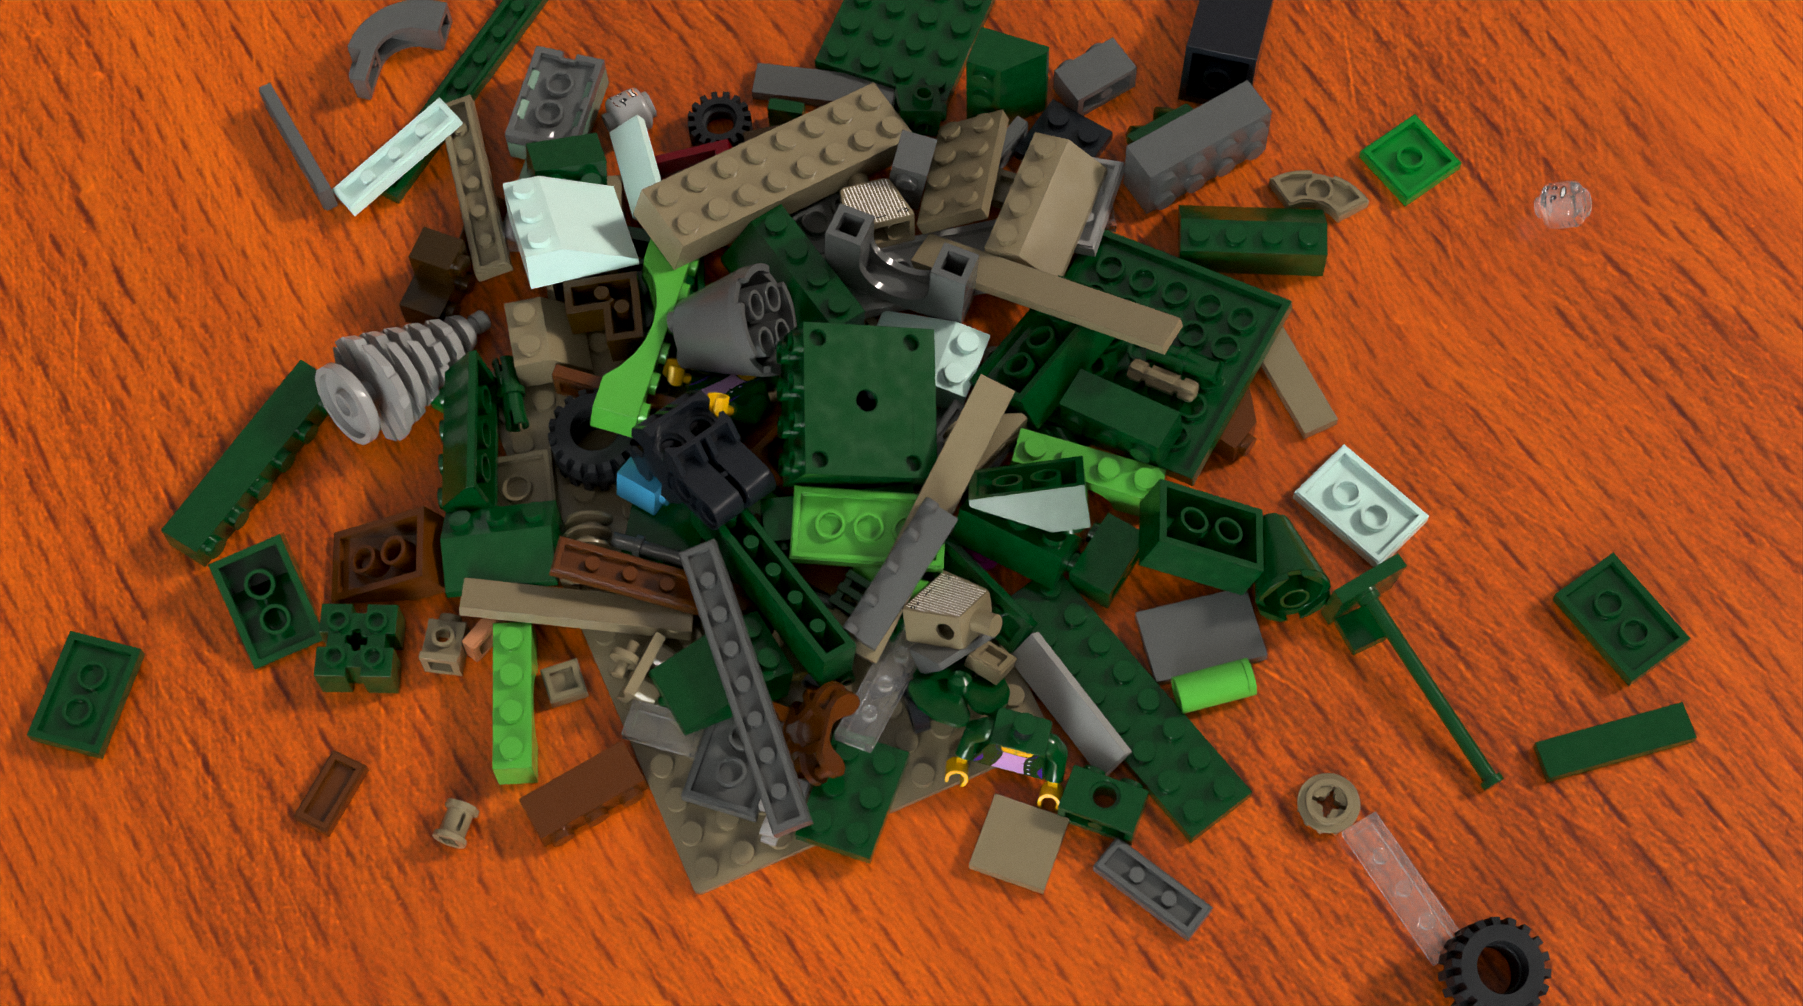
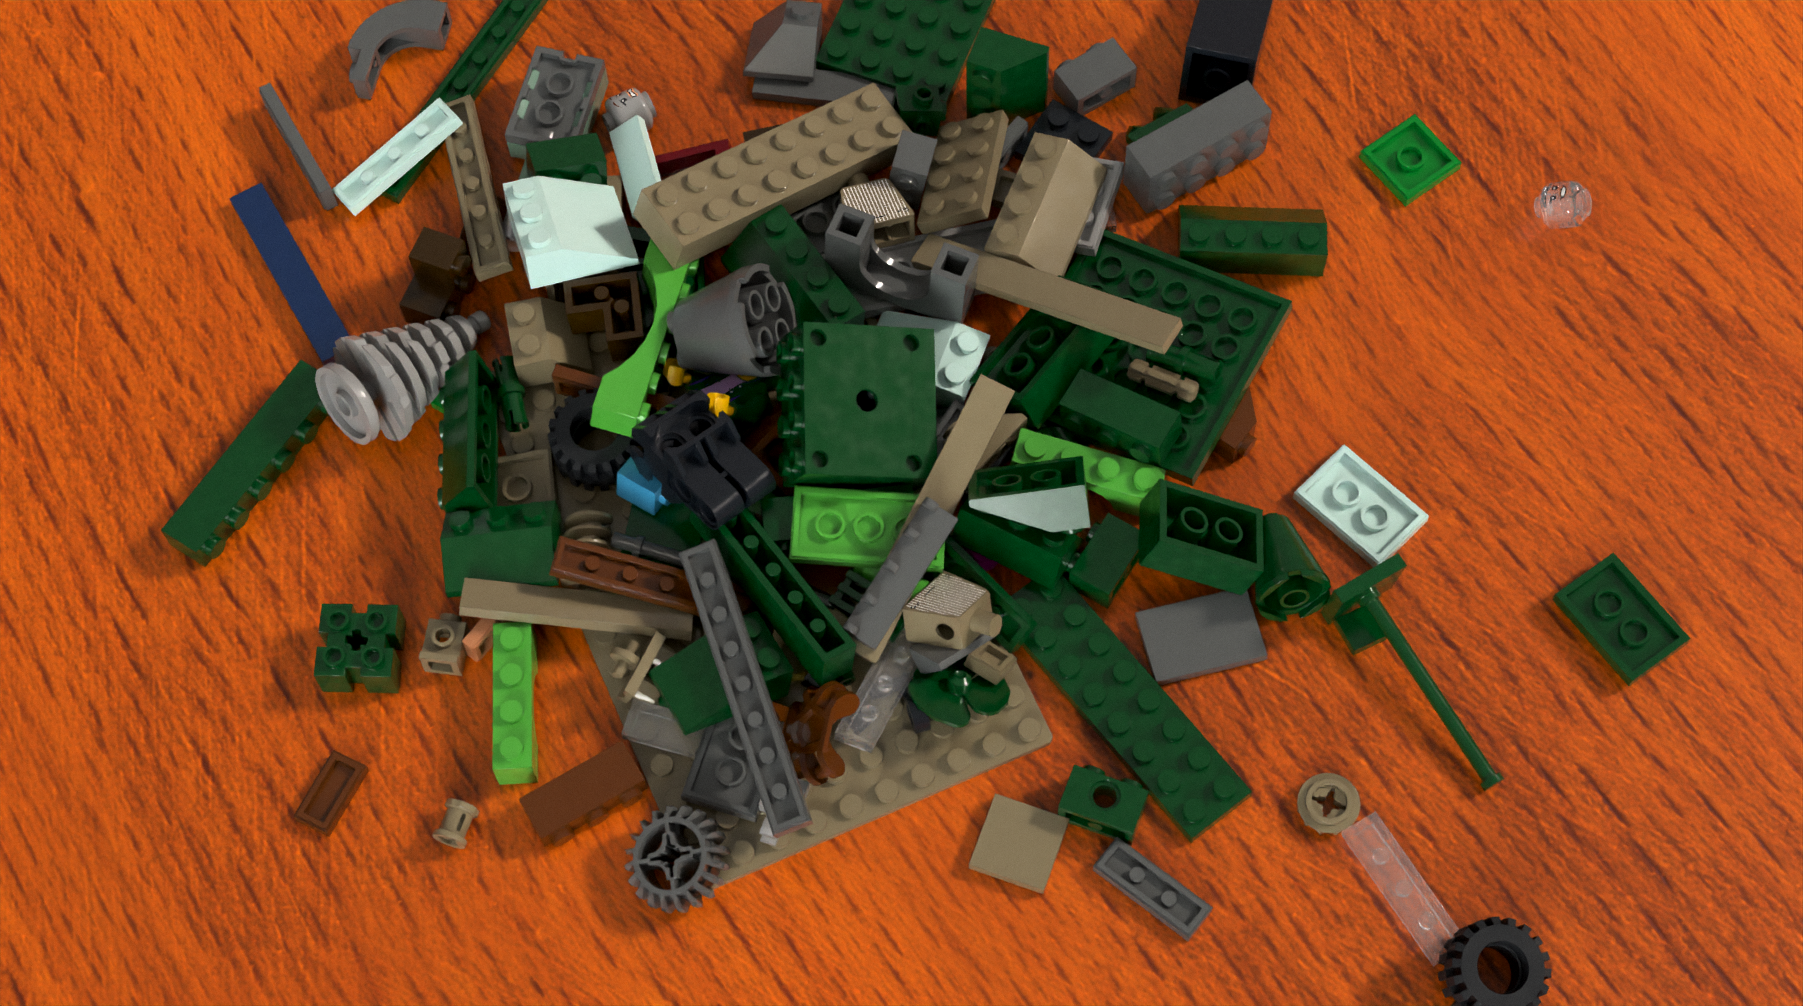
dark green plate [27,631,145,759] -> none
dark green slope [208,532,323,669] -> none
reddish brown slope [331,506,445,604] -> none
dark tan tile [540,658,589,708] -> none
black tyre [687,91,753,147] -> none
dark green tile [767,98,806,127] -> none
dark green plate [795,728,910,864] -> none
dark green torso [945,708,1068,811] -> none
light grey tile [1012,632,1132,776] -> none
bright green pin [1171,658,1257,714] -> none
dark tan tile [1261,327,1338,439] -> none
dark tan tile [1269,170,1369,223] -> none
dark green tile [1533,702,1697,782] -> none
none -> dark blue tile [229,183,350,365]
none -> dark grey gear [624,805,731,913]
none -> dark grey slope [743,0,822,82]

